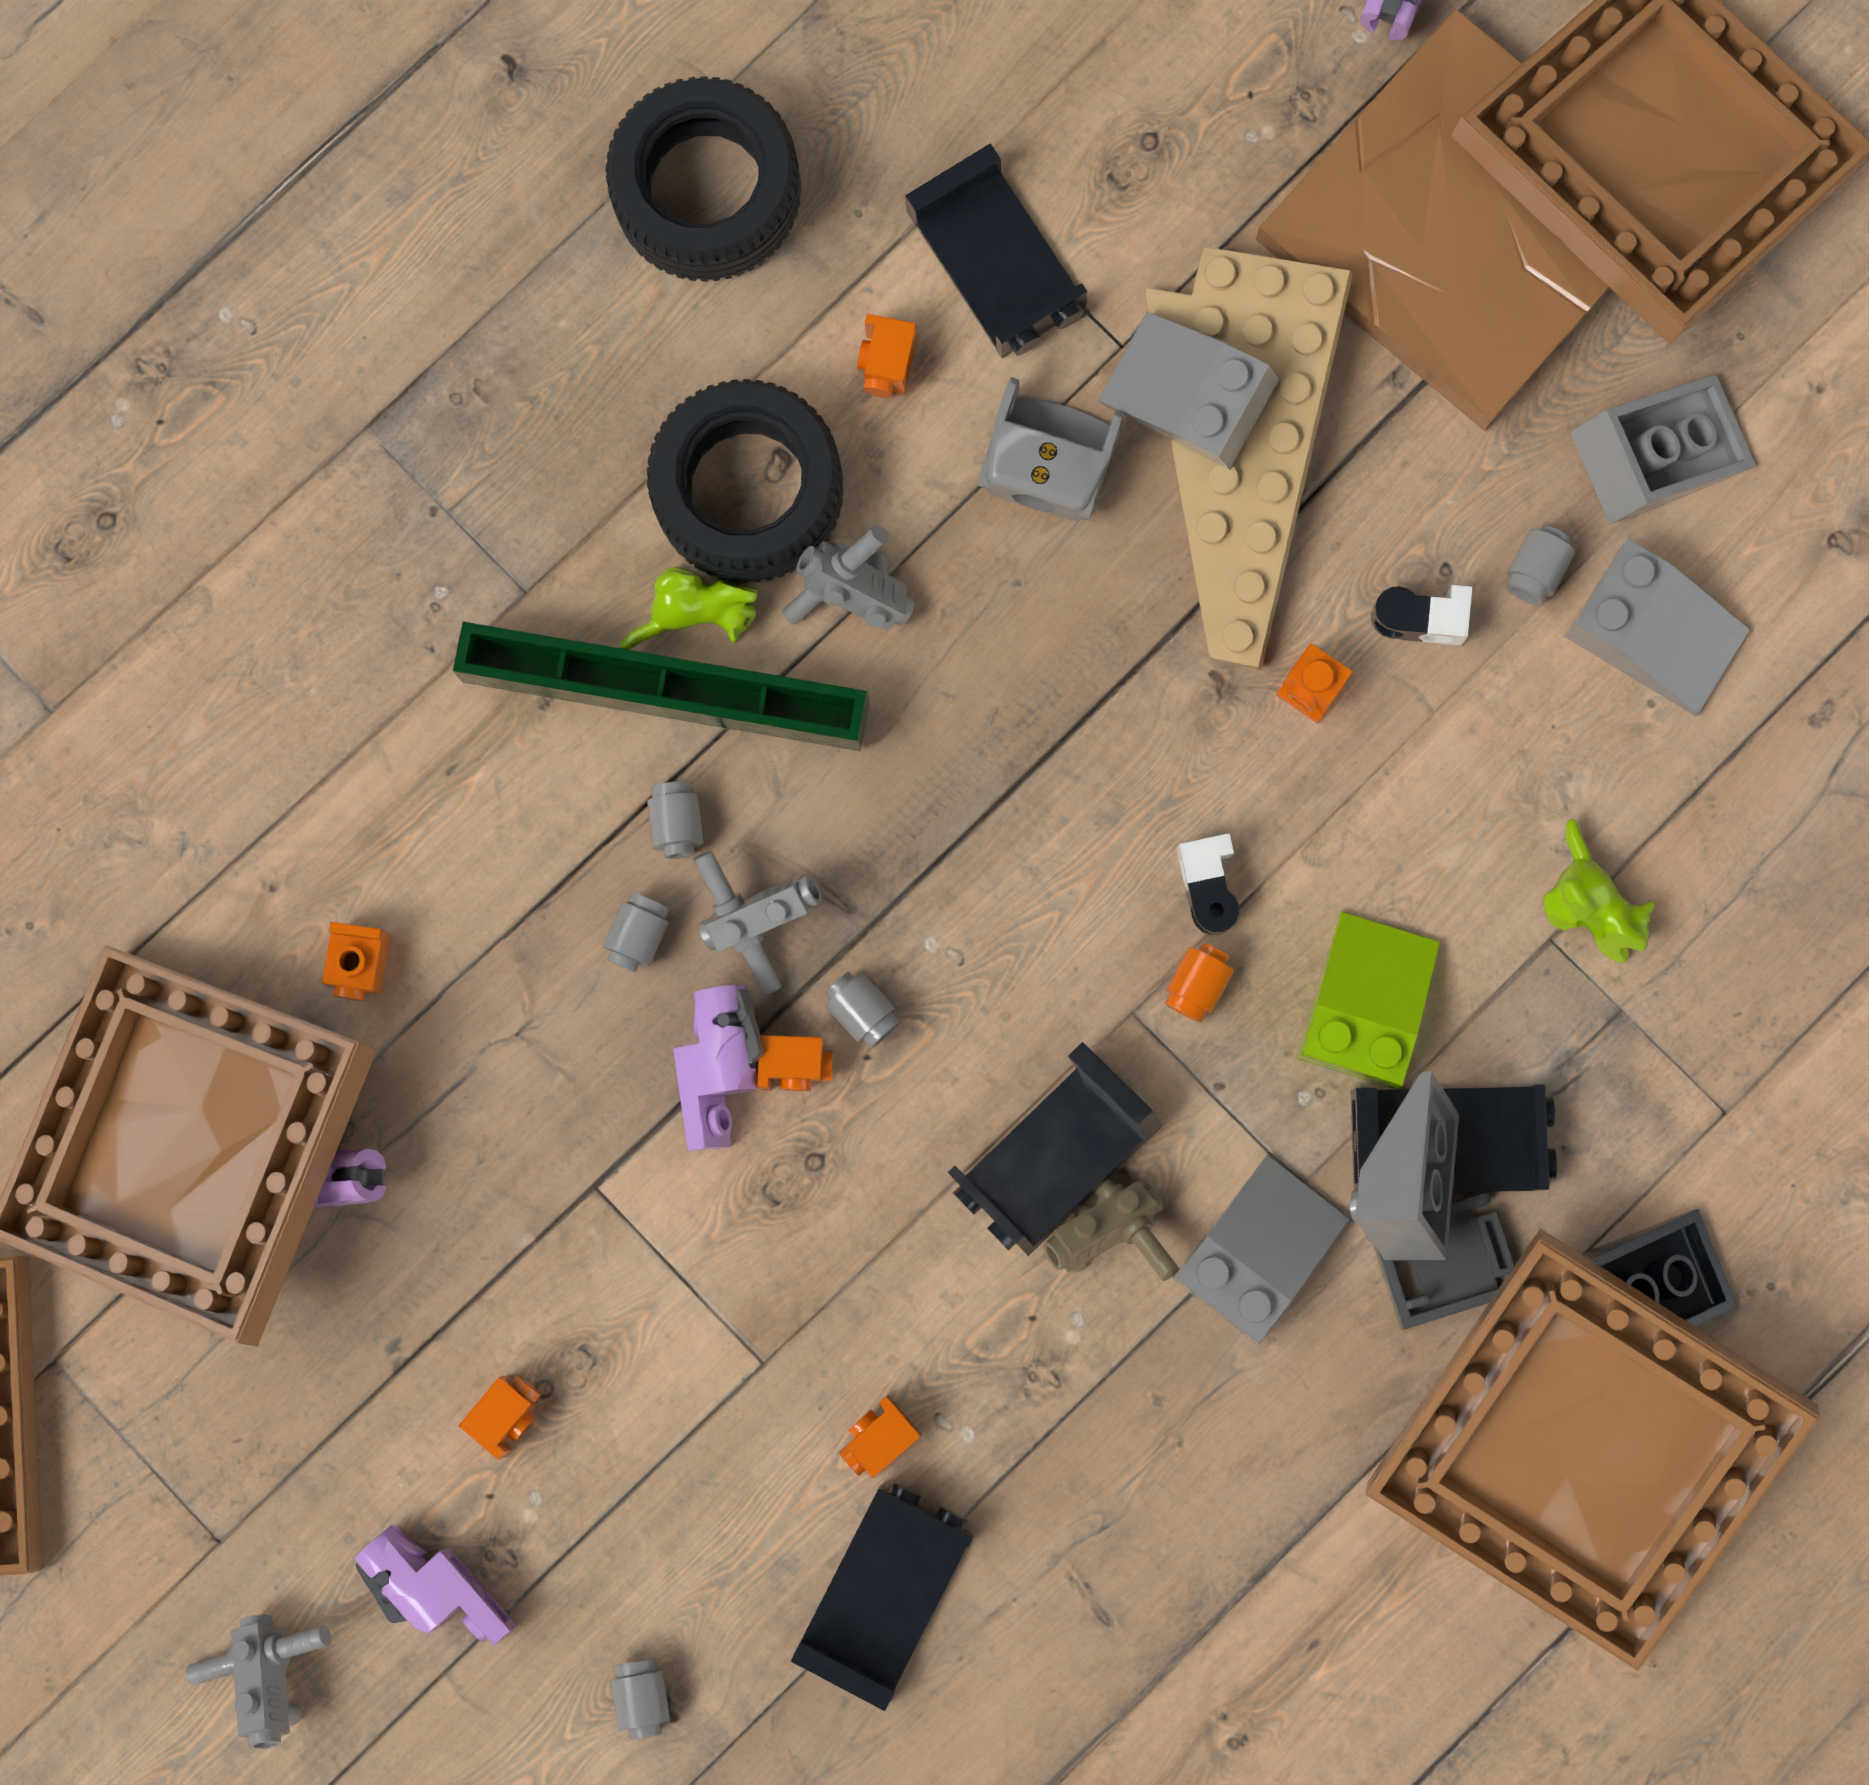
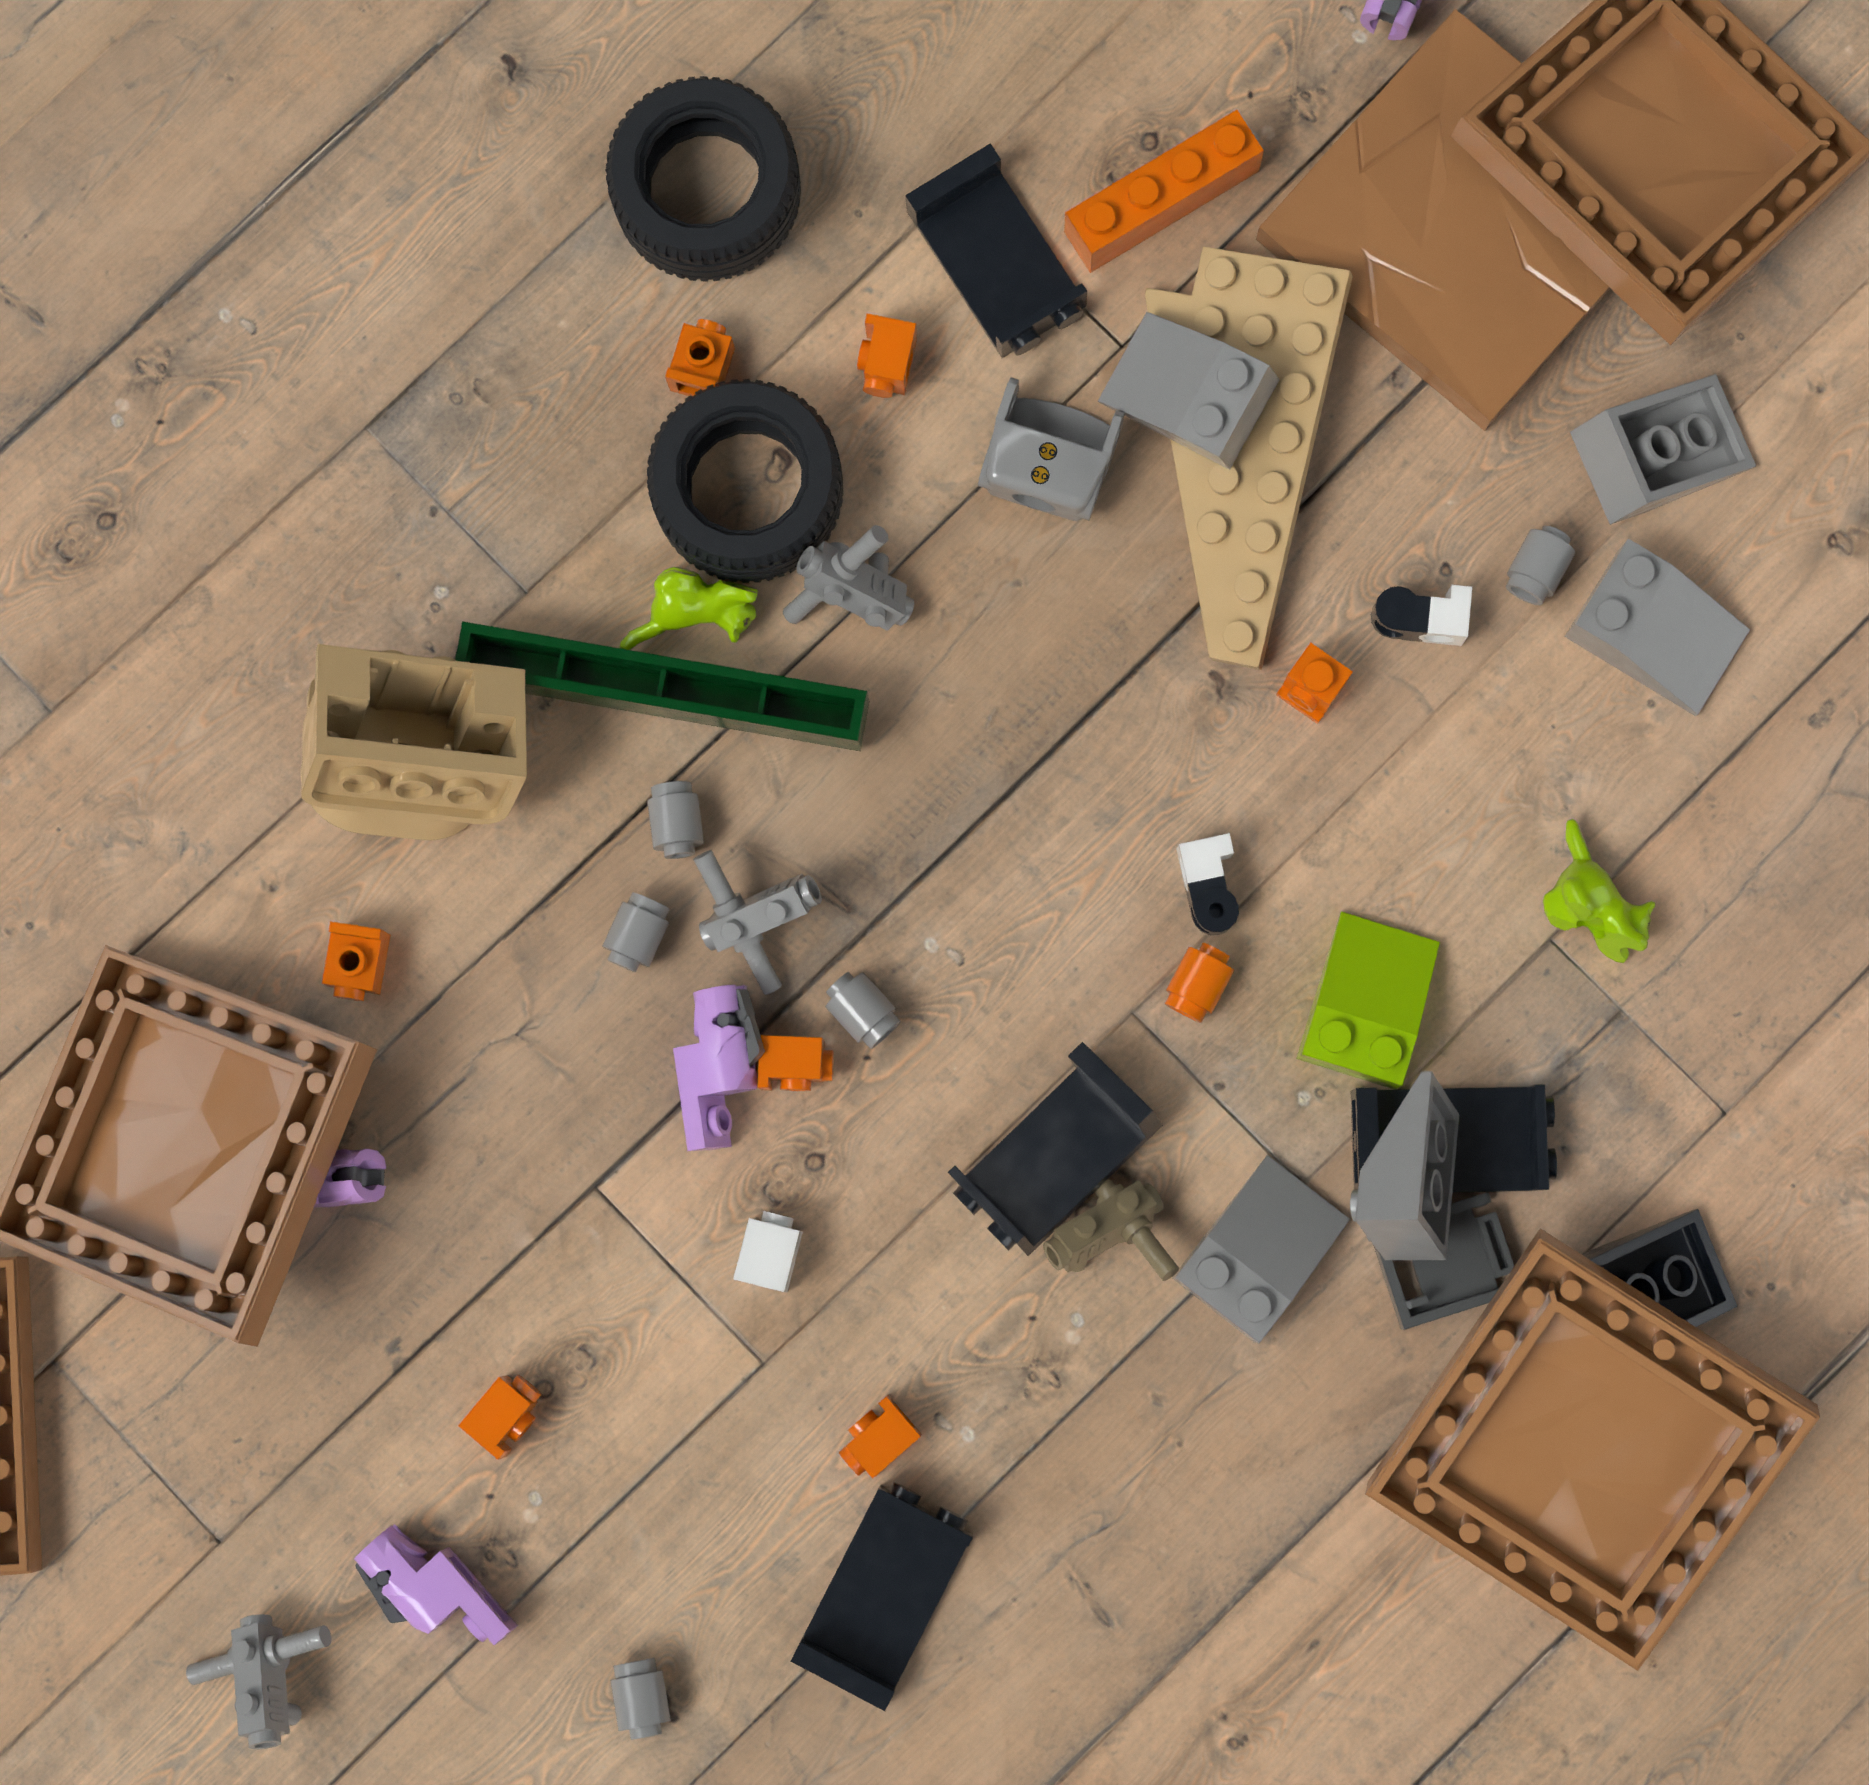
none -> tan brick [301,644,527,841]
none -> orange brick [665,319,735,397]
none -> white brick [733,1211,803,1292]
none -> orange brick [1064,110,1264,273]

